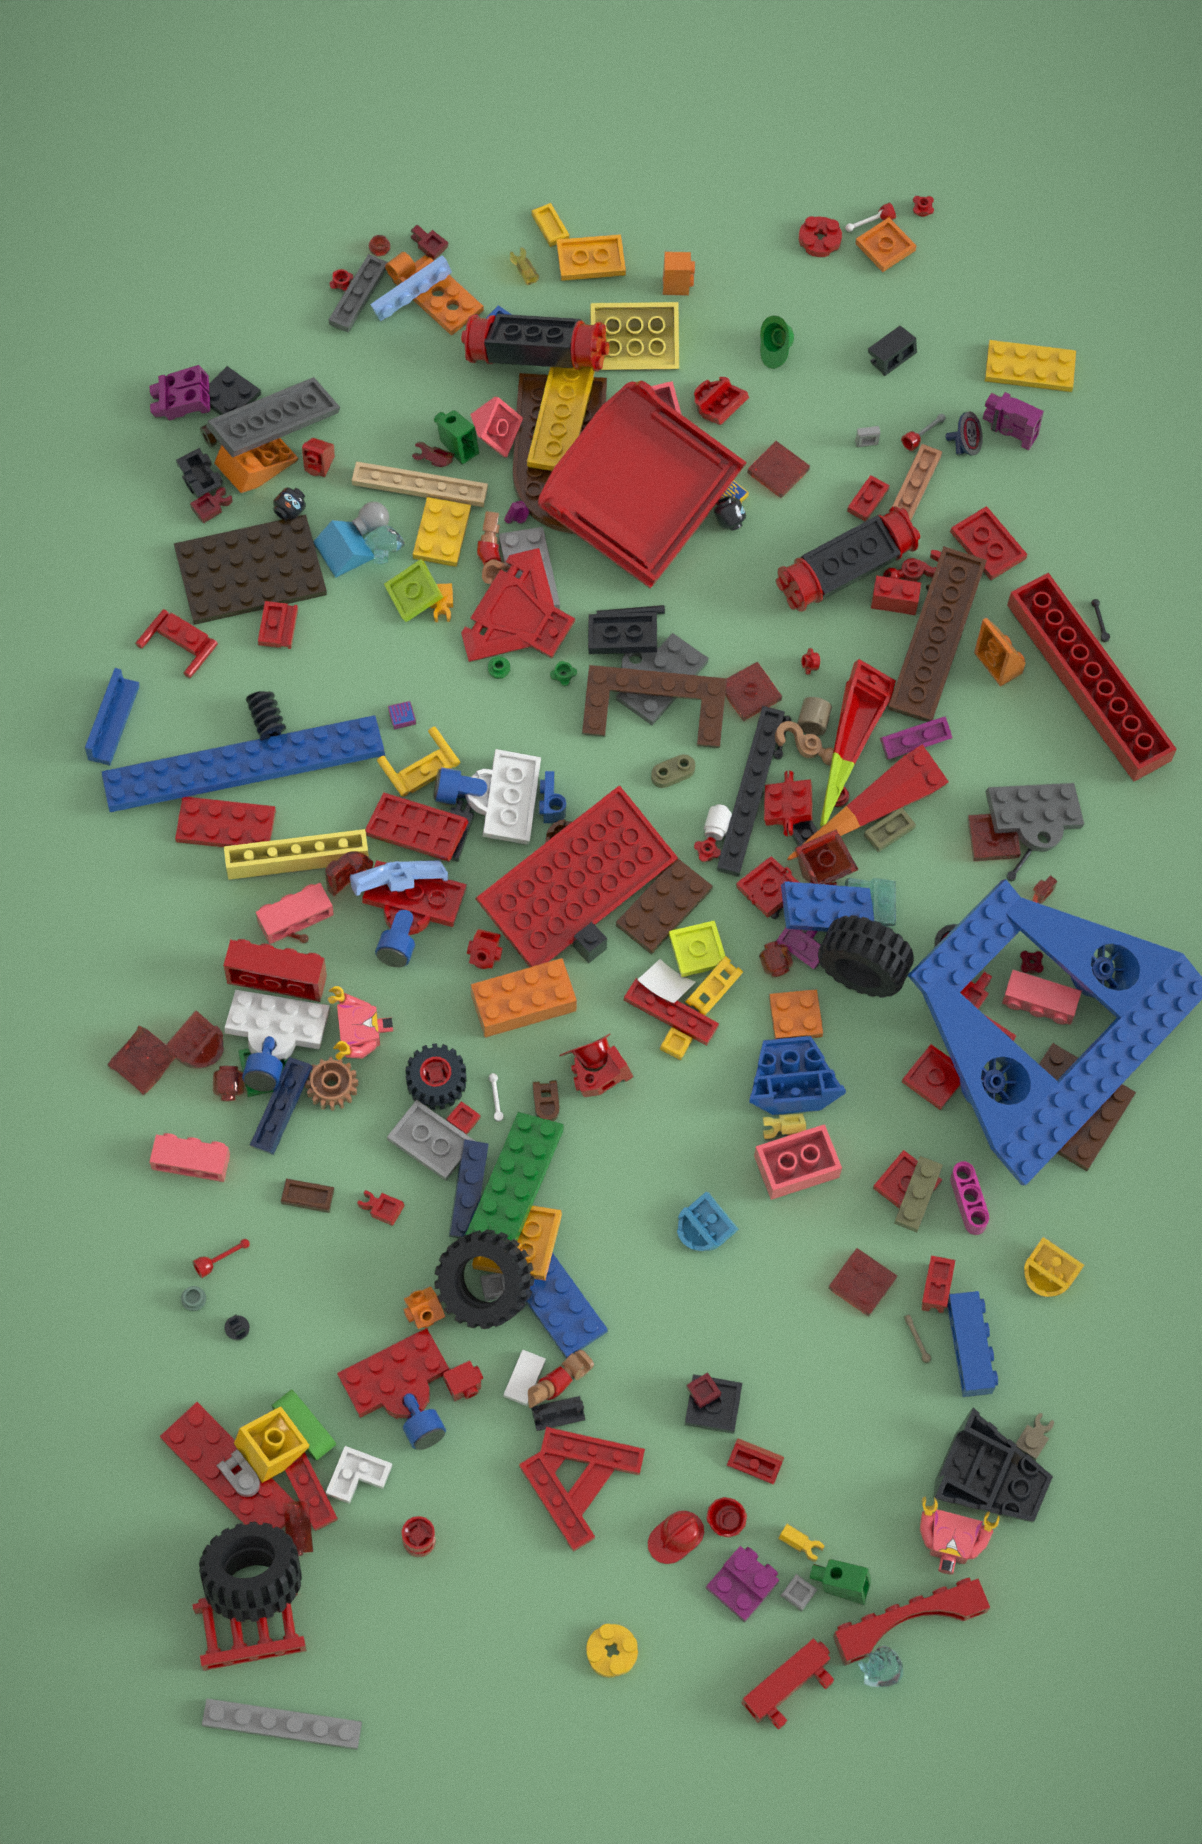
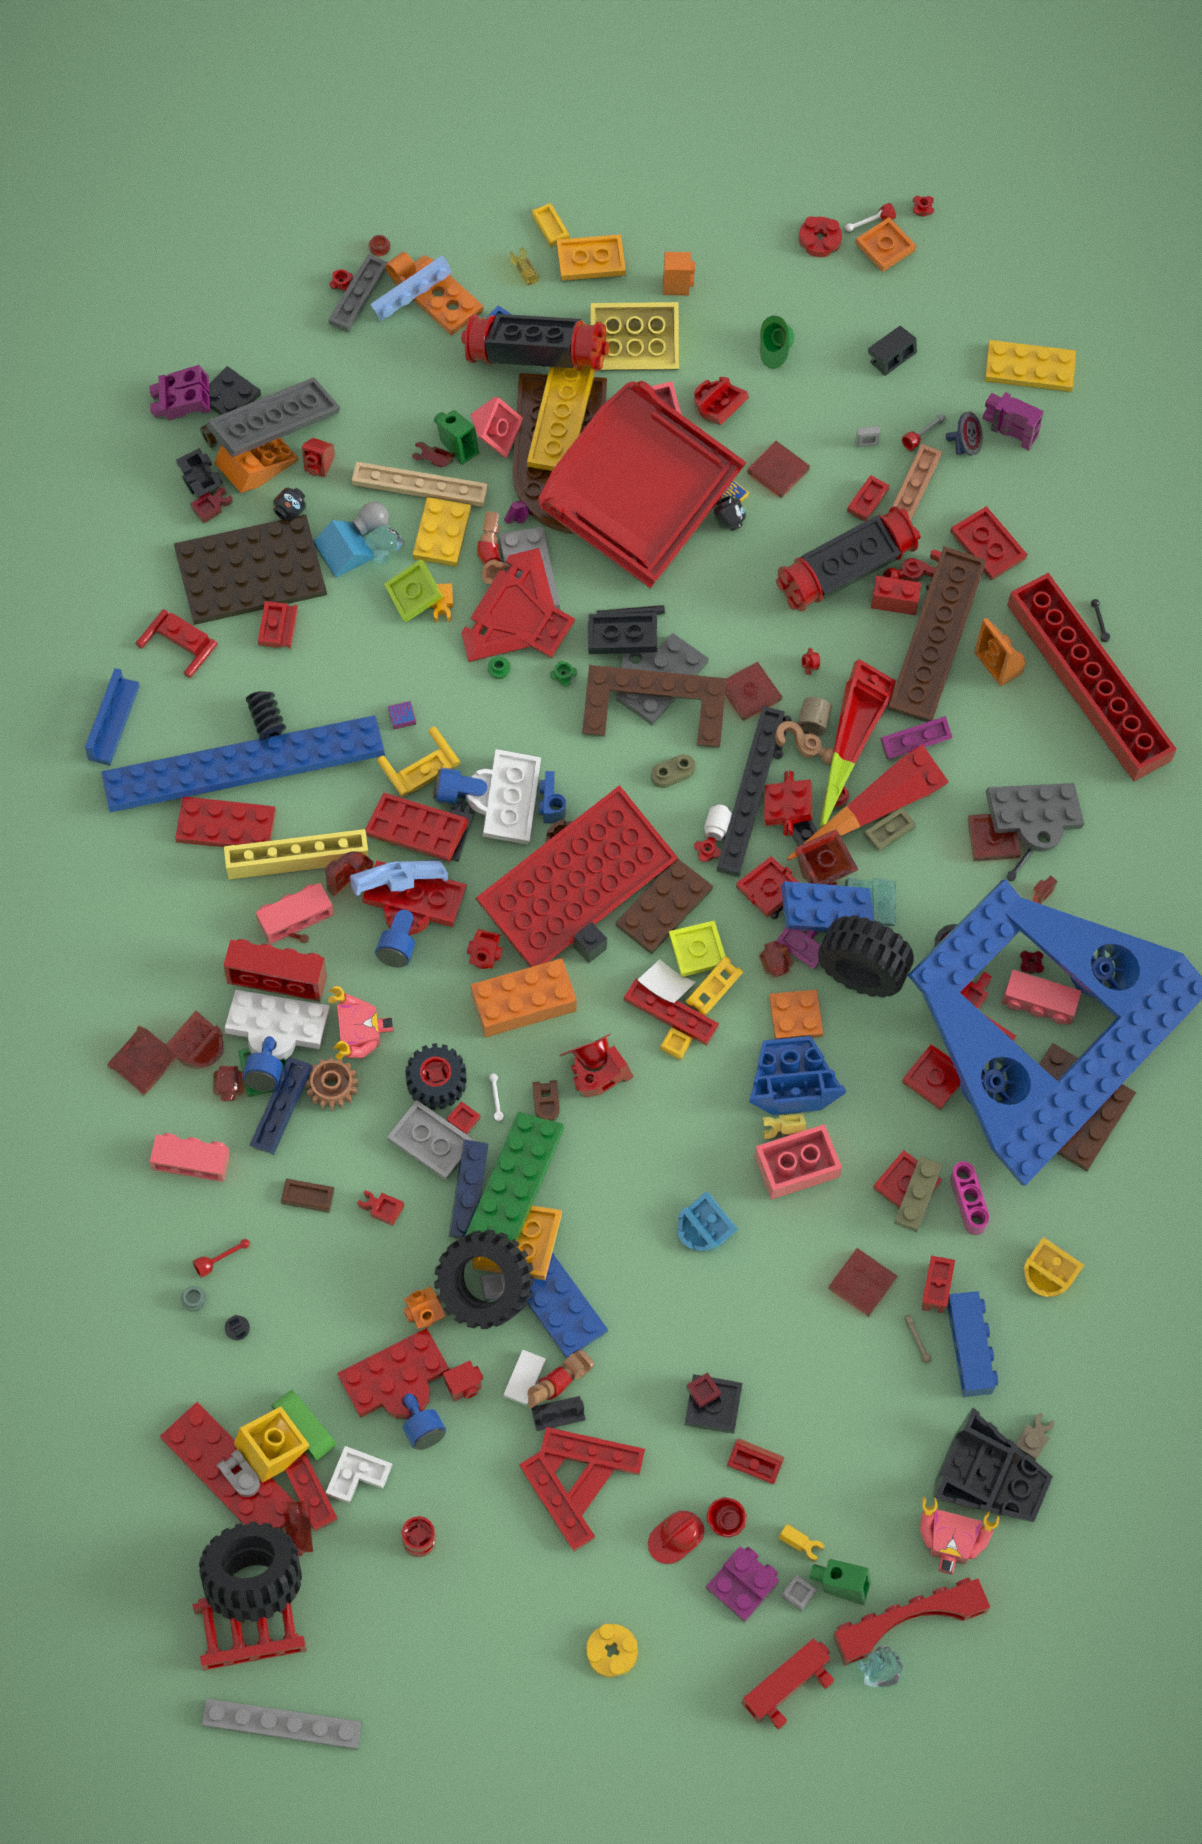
dark red plate [411,225,448,260] -> none

